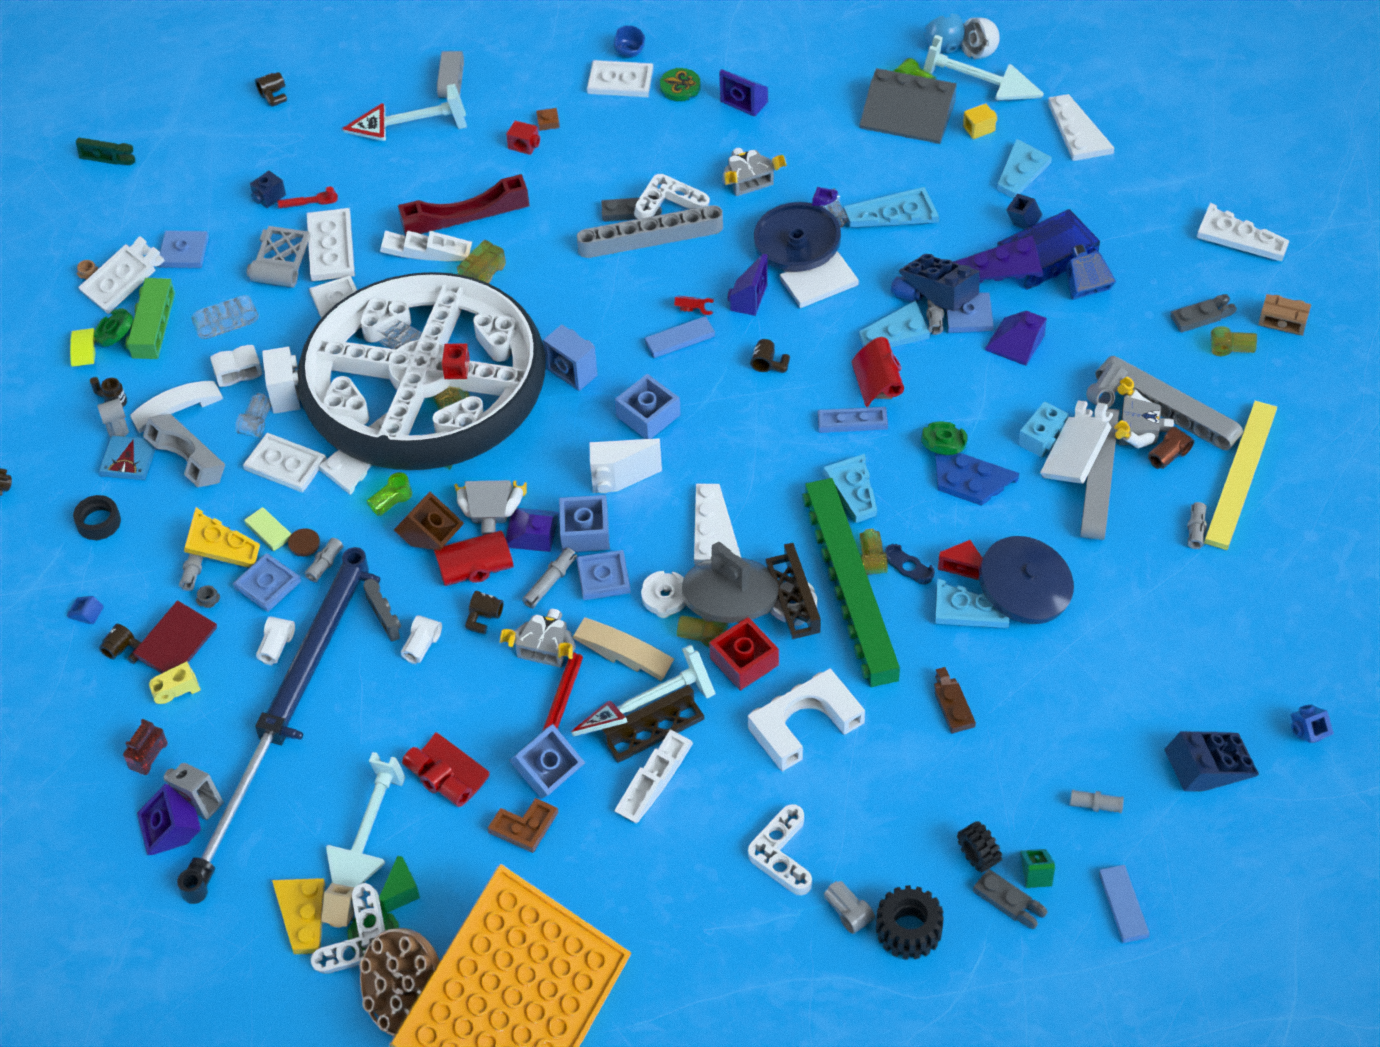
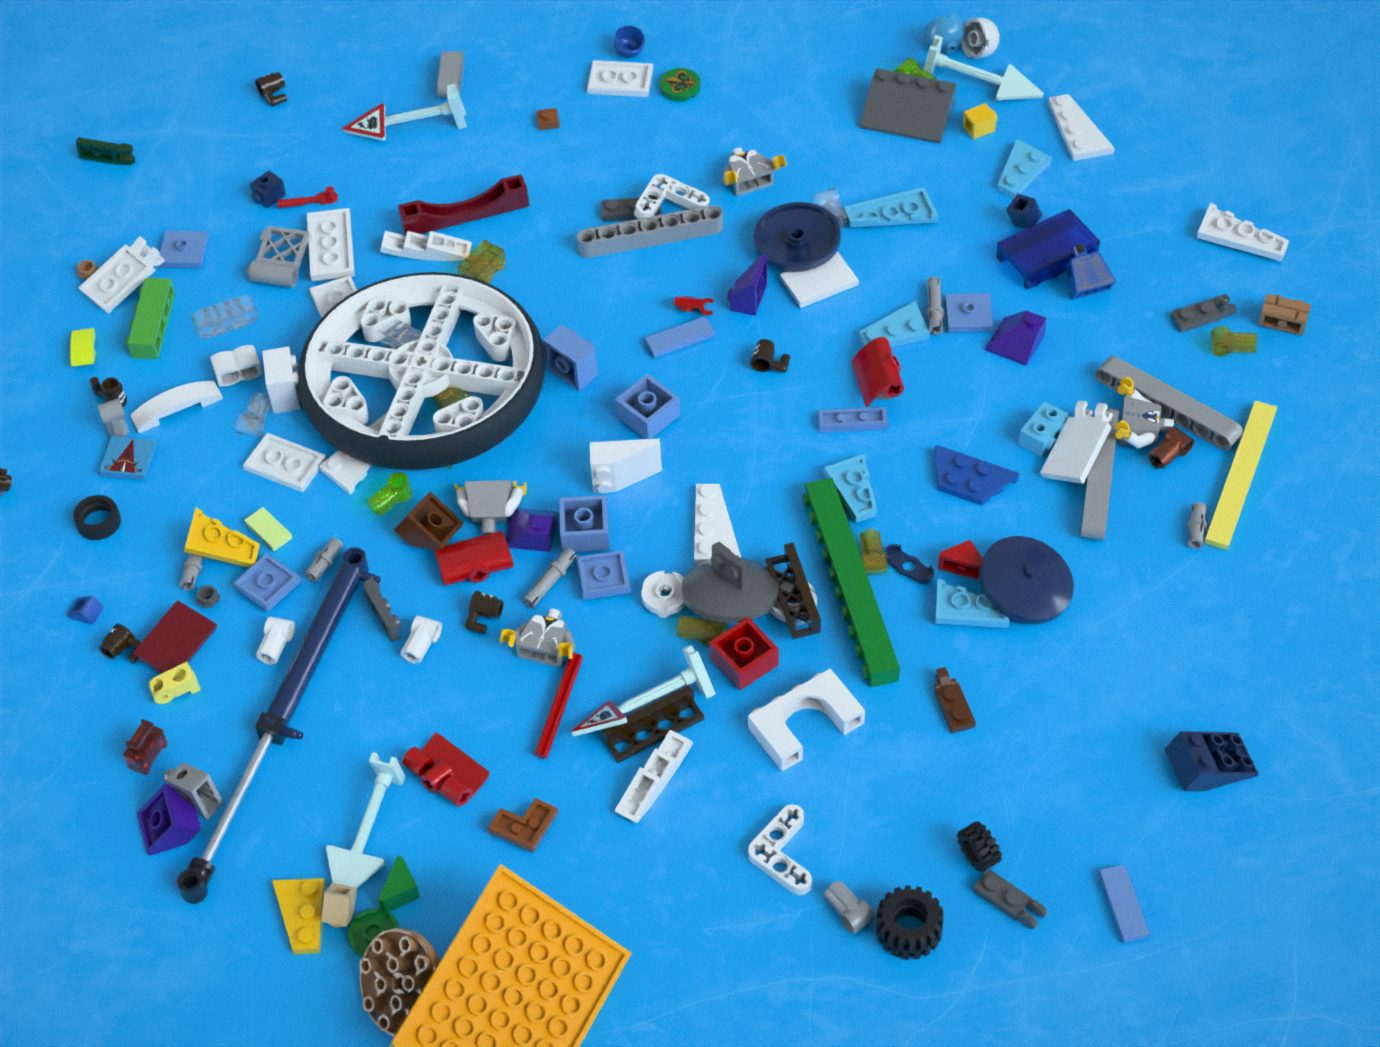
green tile [94,308,133,347] -> none
light grey arch [143,414,225,487] -> none
reddish brown piece [288,528,320,557] -> none
white beam [311,883,385,974] -> none
red brick [442,343,470,379] -> none
red brick [506,120,541,155] -> none
medium blue brick [509,724,585,799] -> none
tan slope [572,617,674,681] -> none
dark purple slope [719,69,768,117] -> none
dark purple tile [812,187,838,206] -> none
blue brick [891,276,924,303] -> none
dark blue slope [899,254,980,311] -> none
green tile [921,421,968,455] -> none
dark purple wing [953,236,1044,283] -> none
green slope [1020,849,1055,888] -> none
light grey pin [1070,790,1124,813] -> none
light grey piece [1086,361,1128,408] -> none
blue brick [1290,704,1334,743] -> none

